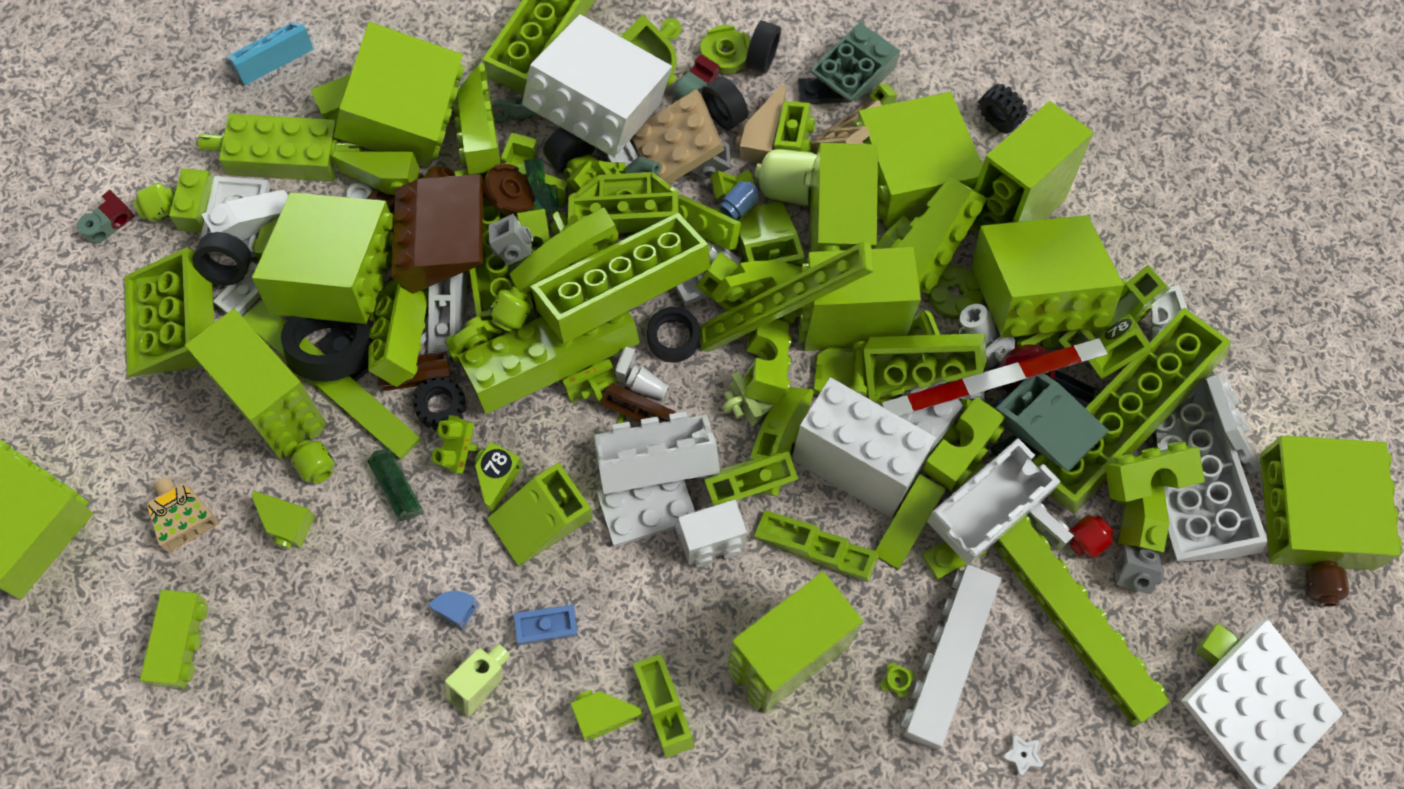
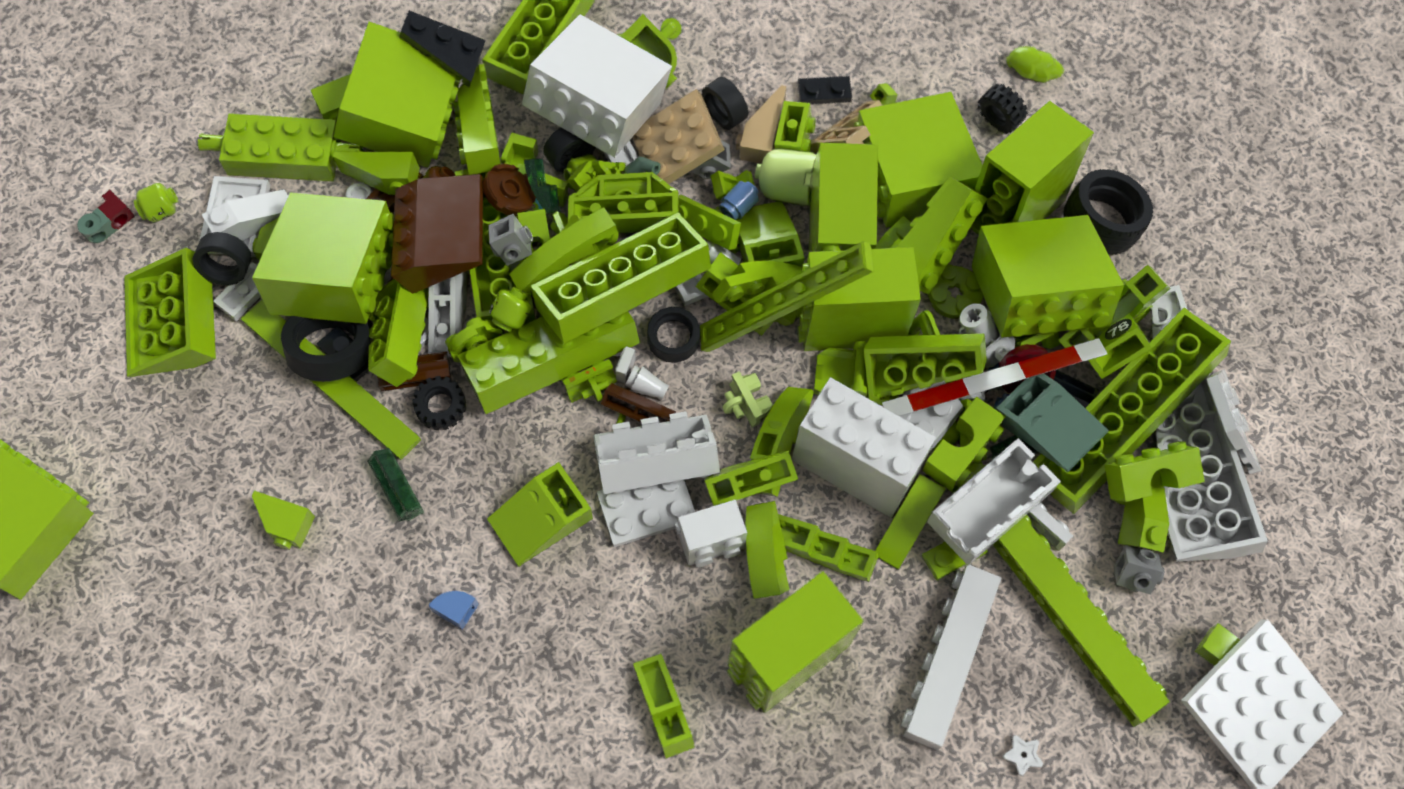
lime brick [140,589,208,689] -> none
tan torso [147,477,220,553] -> none
lime brick [169,168,213,233] -> none
lime brick [185,308,327,460] -> none
medium azure slope [226,21,314,85] -> none
lime head [291,440,335,484] -> none
lime hips [431,415,479,474] -> none
yellowish green torso [445,644,510,718] -> none
lime slope [475,441,523,514] -> none
sand green plate [492,97,539,122] -> none
medium blue plate [514,604,578,646] -> none
lime slope [571,690,643,743] -> none
leg [673,53,719,100] -> none
lime plate [700,25,751,74] -> none
lime arch [744,319,792,405] -> none
black tyre [745,20,781,73] -> none
sand green slope [810,22,900,102] -> none
lime plate [880,663,915,698] -> none
red head [1069,515,1114,559] -> none
lime brick [1260,435,1402,570] -> none
reddish brown head [1306,561,1349,607] -> none
none -> black wing [399,10,486,87]
none -> lime slope [746,501,790,599]
none -> lime arm [1006,46,1064,83]
none -> black tyre [1063,169,1153,255]

